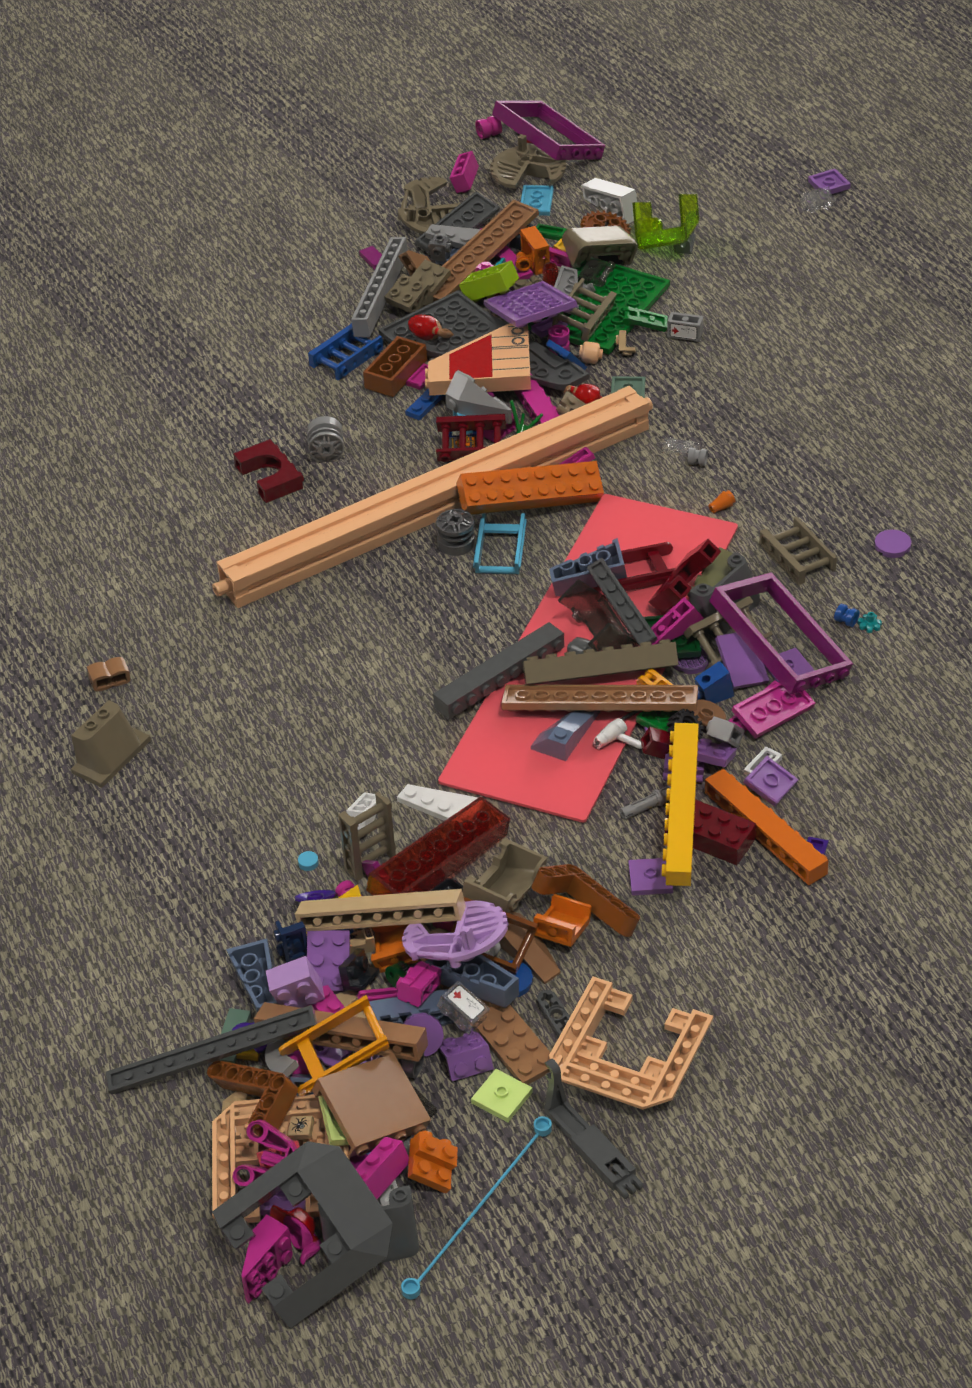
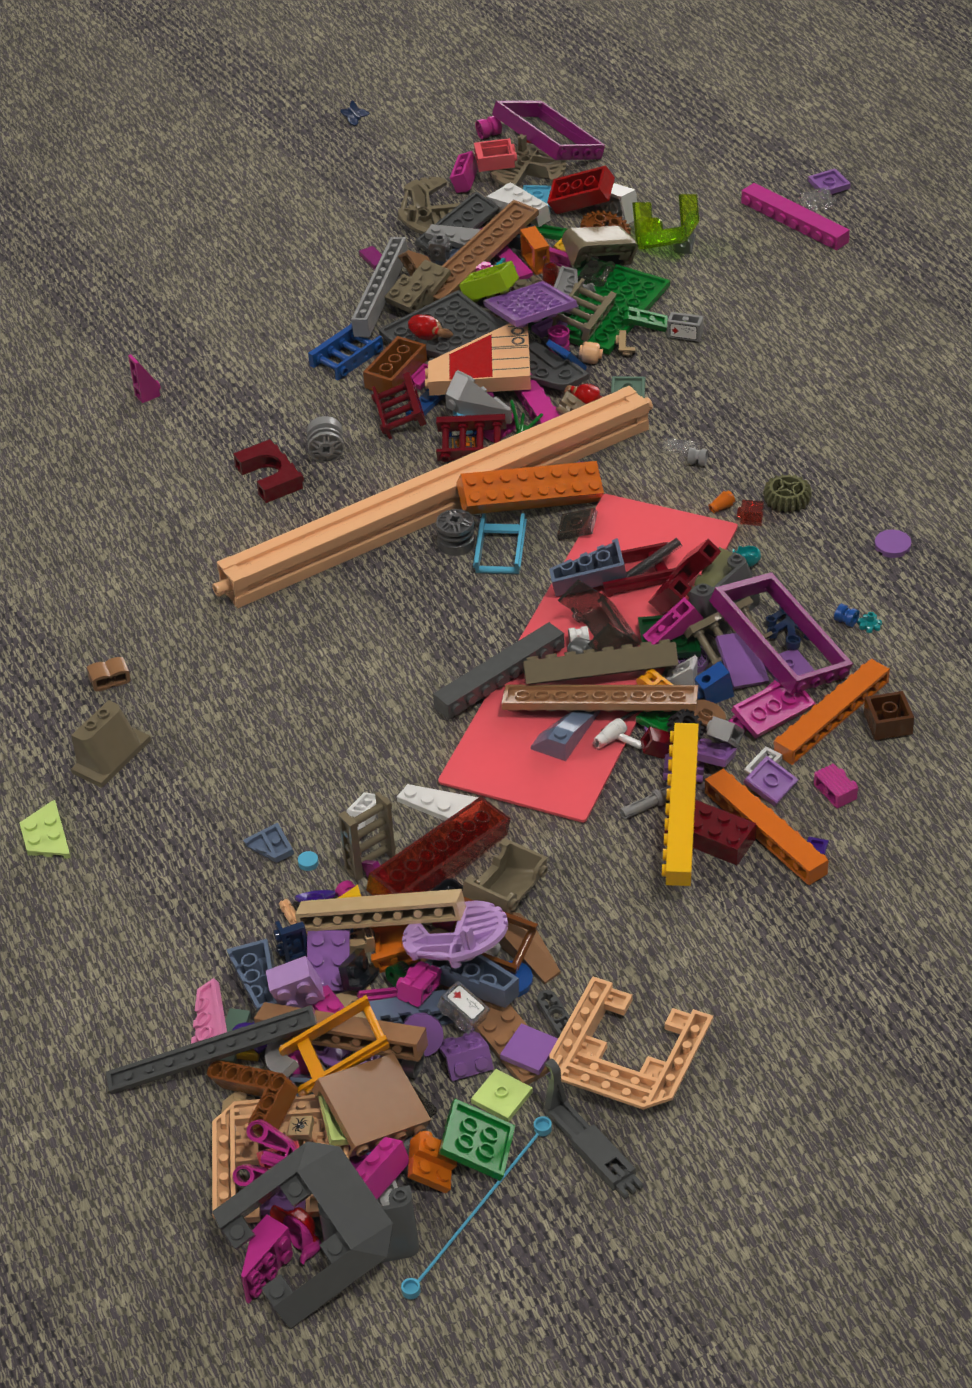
orange cone [516,252,532,271] -> none
dark orange beam [531,864,640,937] -> none
orange panel [534,894,592,947] -> none
dark pink tile [560,447,595,464] -> none
dark grey tile [586,558,658,646] -> none
medium lavender plate [628,858,673,896] -> none
dark tan fence [759,516,837,585] -> none
none -> yellowish green wing [20,800,71,859]
none -> dark pink slope [128,354,161,403]
none -> bright pink wing [191,978,227,1044]
none -> sand blue wing [243,823,295,863]
none -> light nougat axle [279,899,297,925]
none -> dark blue piece [340,100,370,126]
none -> dark red fence [371,372,427,439]
none -> green plate [438,1099,515,1181]
none -> coral window [474,138,517,172]
none -> white wedge [486,182,551,227]
none -> medium lavender tile [500,1023,558,1075]
none -> red brick [547,165,615,214]
none -> clear smoke plate [557,508,597,541]
none -> white wheel [568,626,590,643]
none -> dark grey axle [626,538,682,577]
none -> white slope [666,656,698,685]
none -> teal hair [732,546,761,567]
none -> clear red brick [737,500,764,526]
none -> dark pink brick [741,183,850,250]
none -> olive gear [763,474,812,513]
none -> dark blue plant [765,606,814,650]
none -> orange brick [773,659,890,765]
none -> dark pink brick [814,763,858,809]
none -> reddish brown brick [864,691,914,740]

